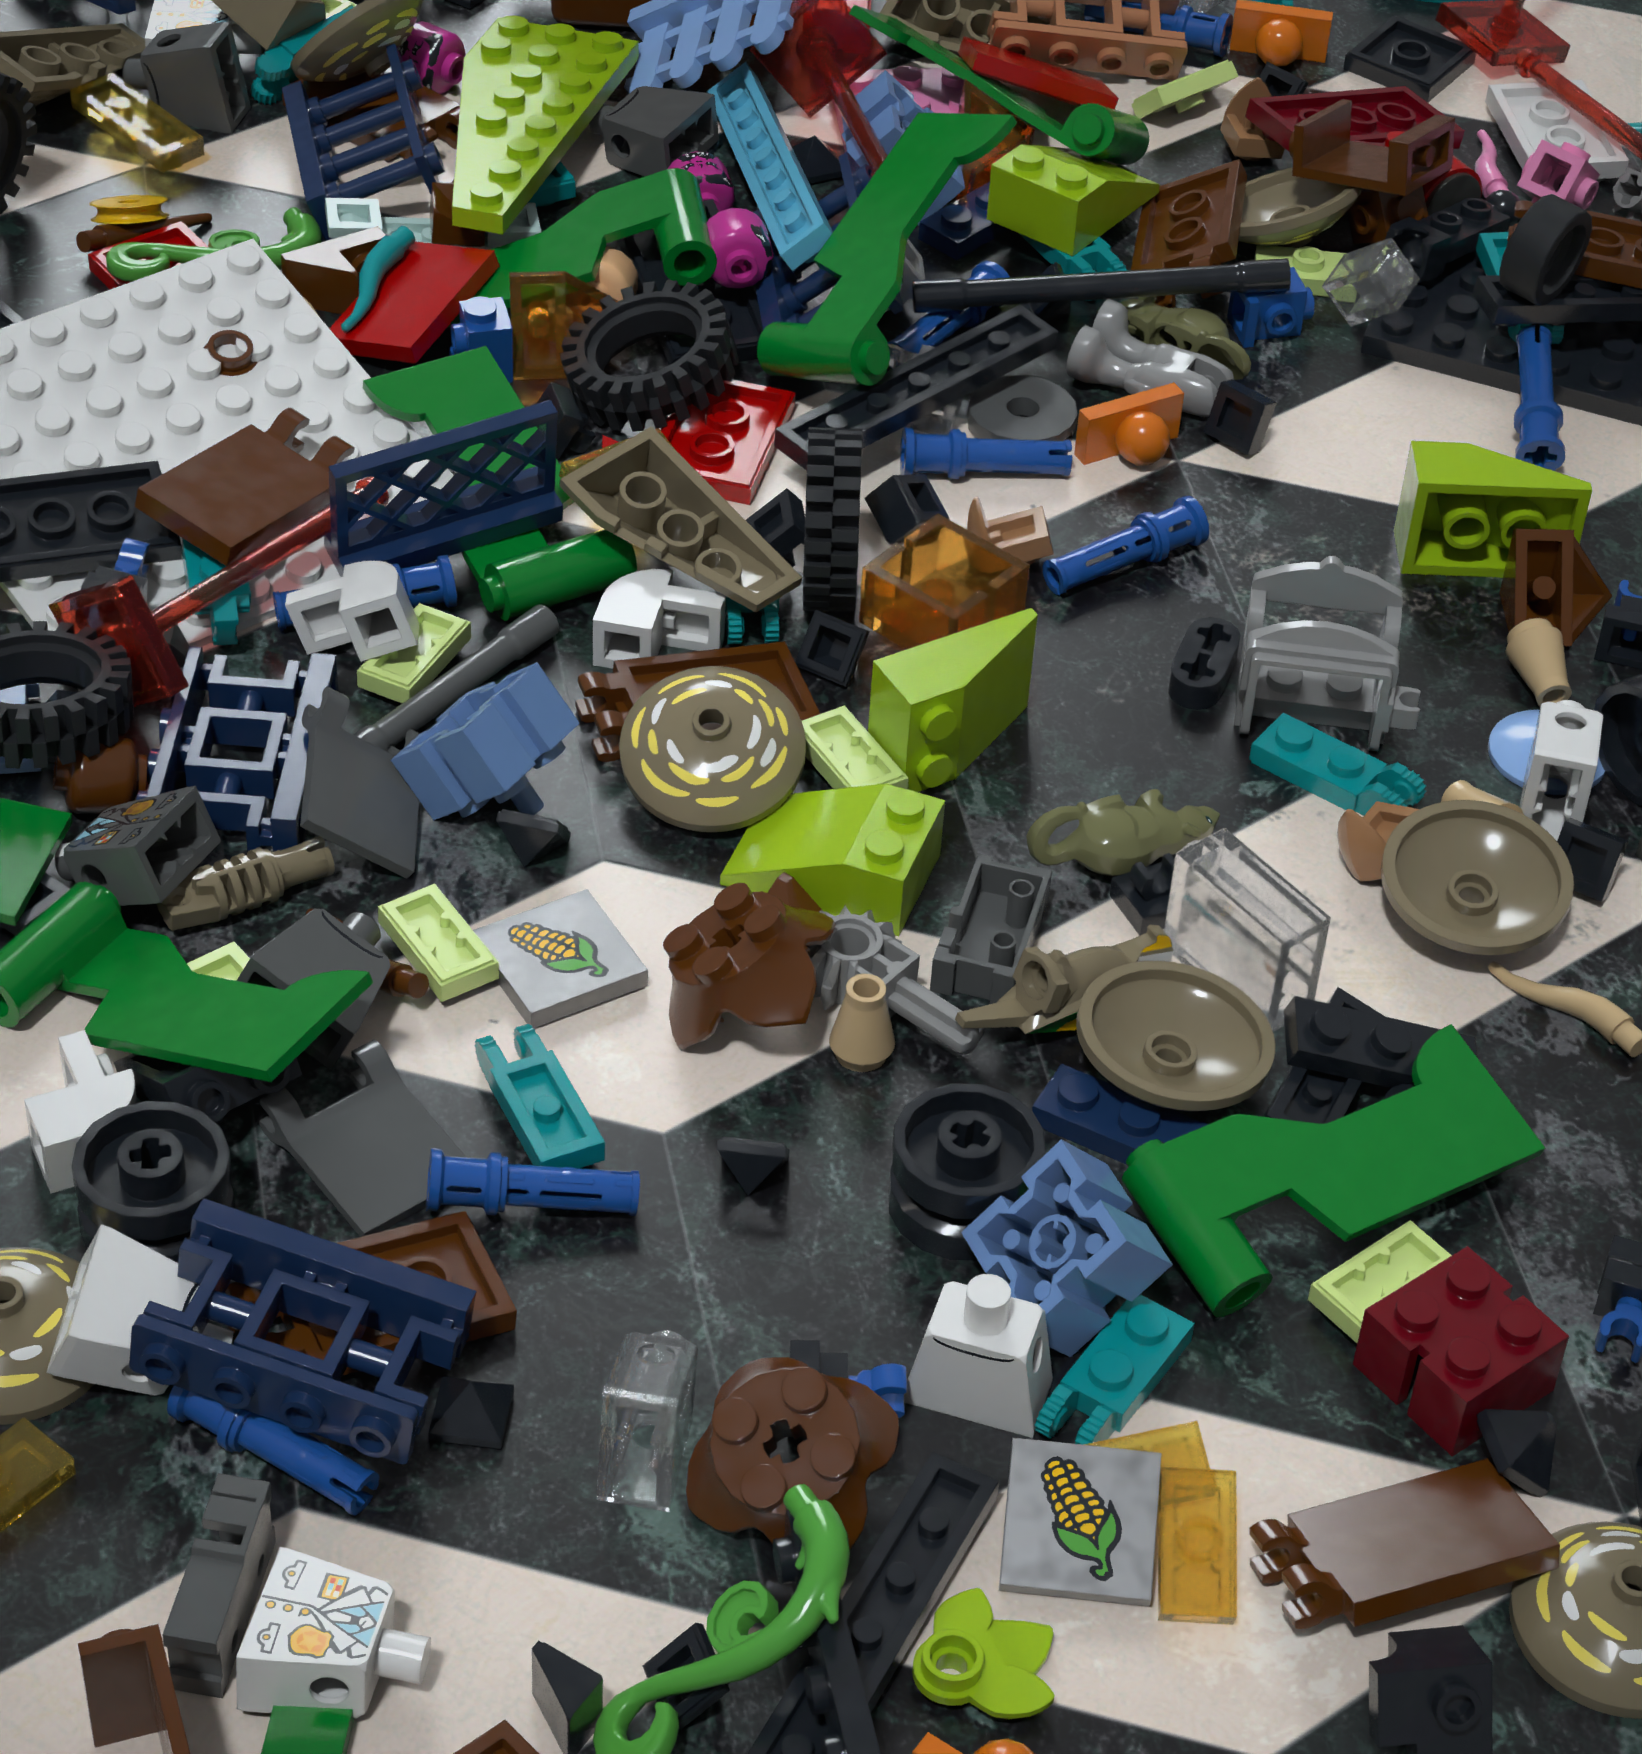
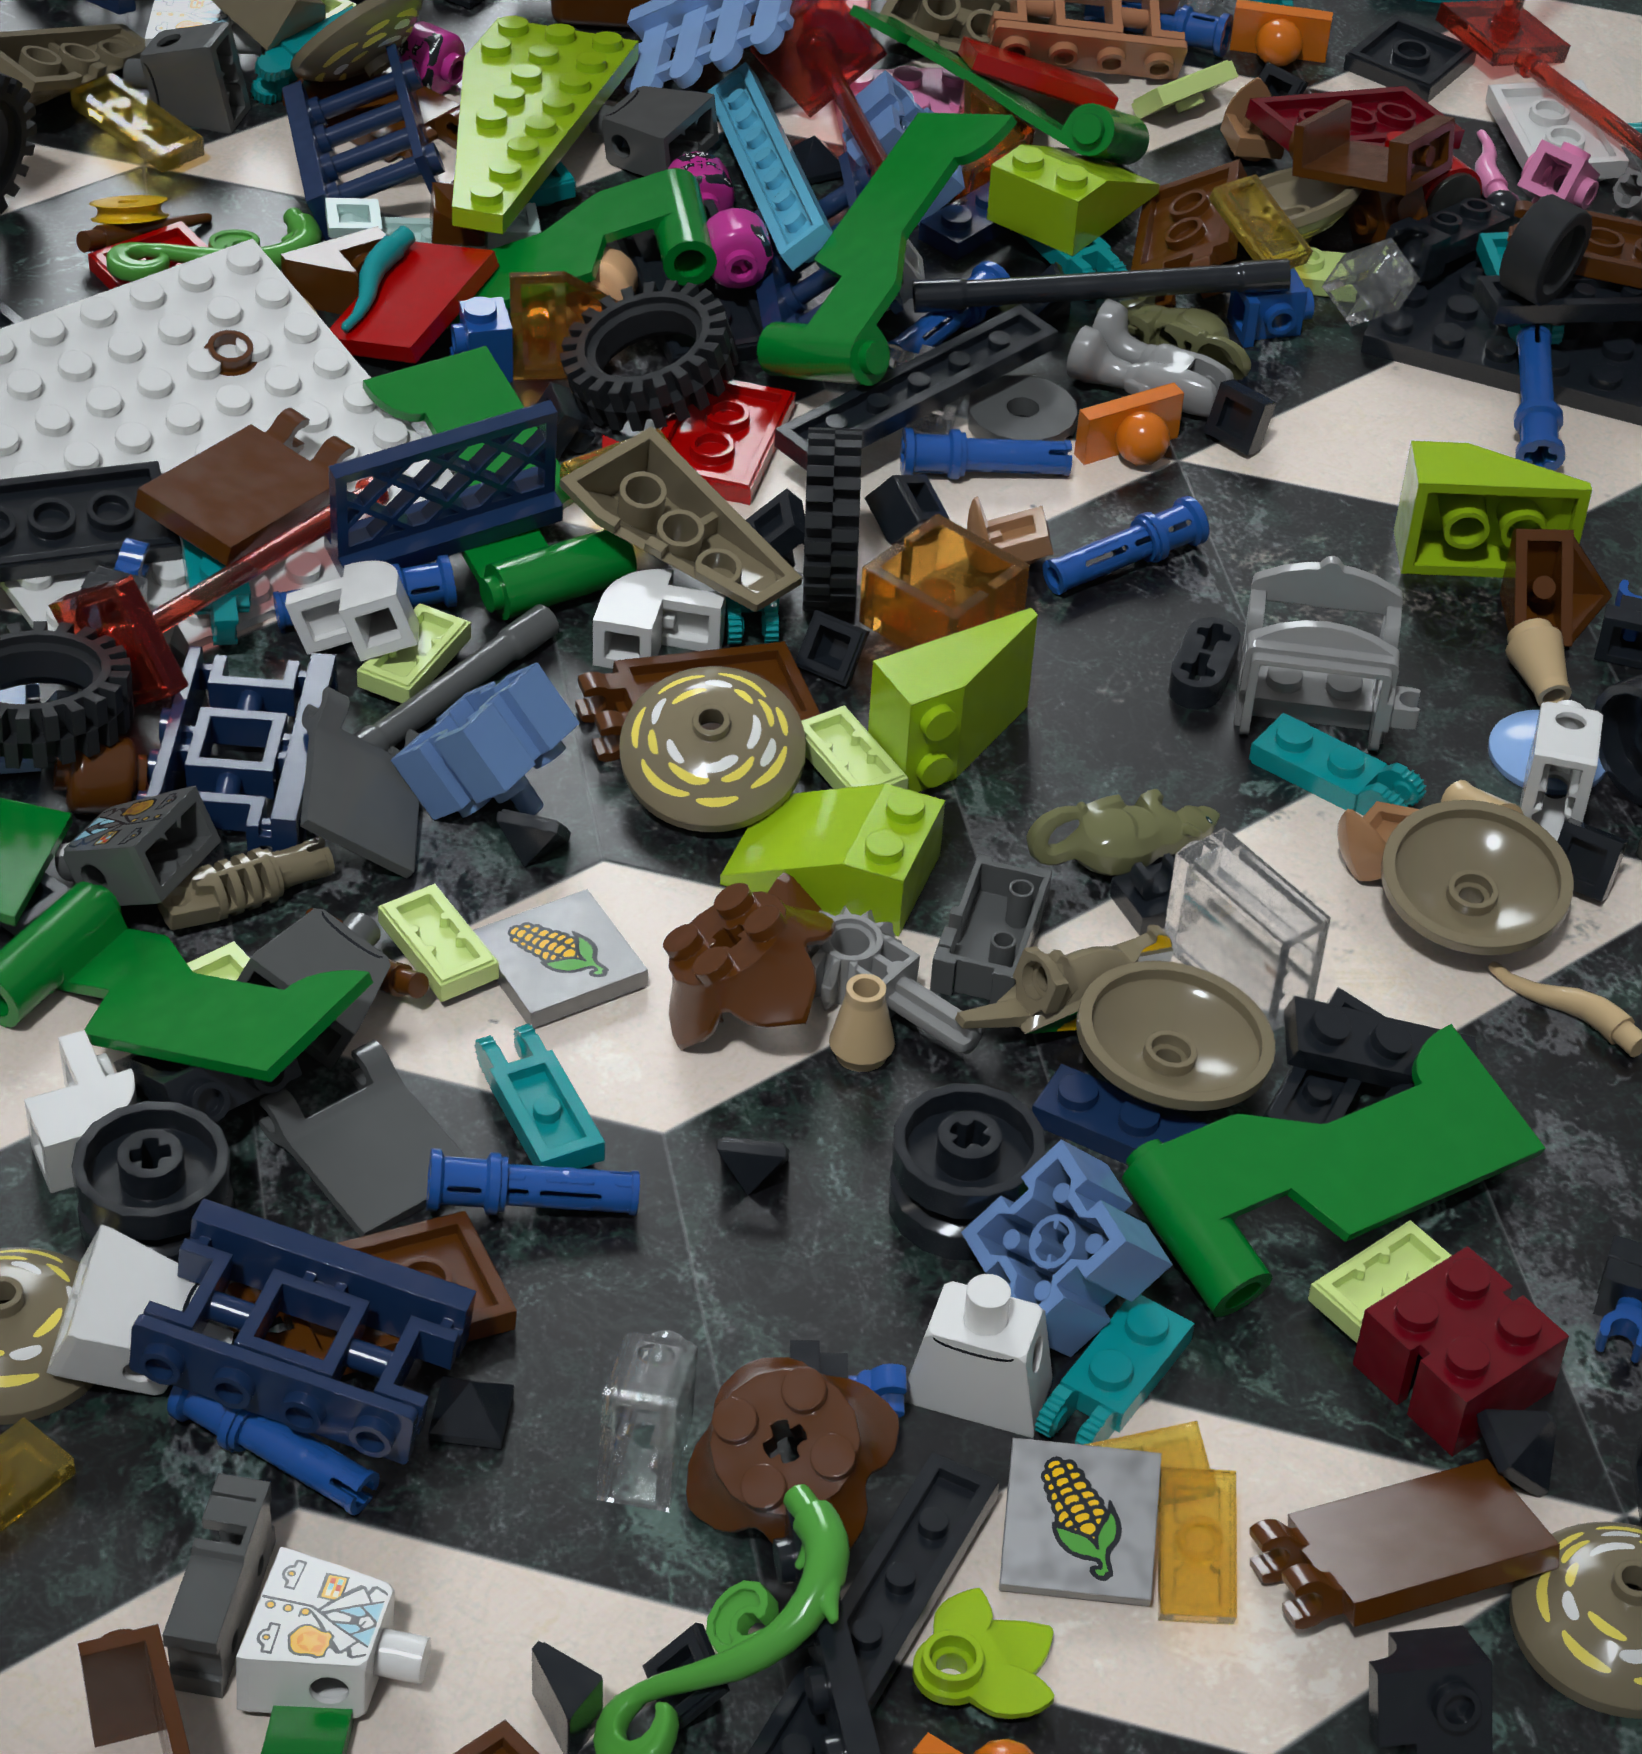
none -> clear yellow plate [1209,174,1313,269]

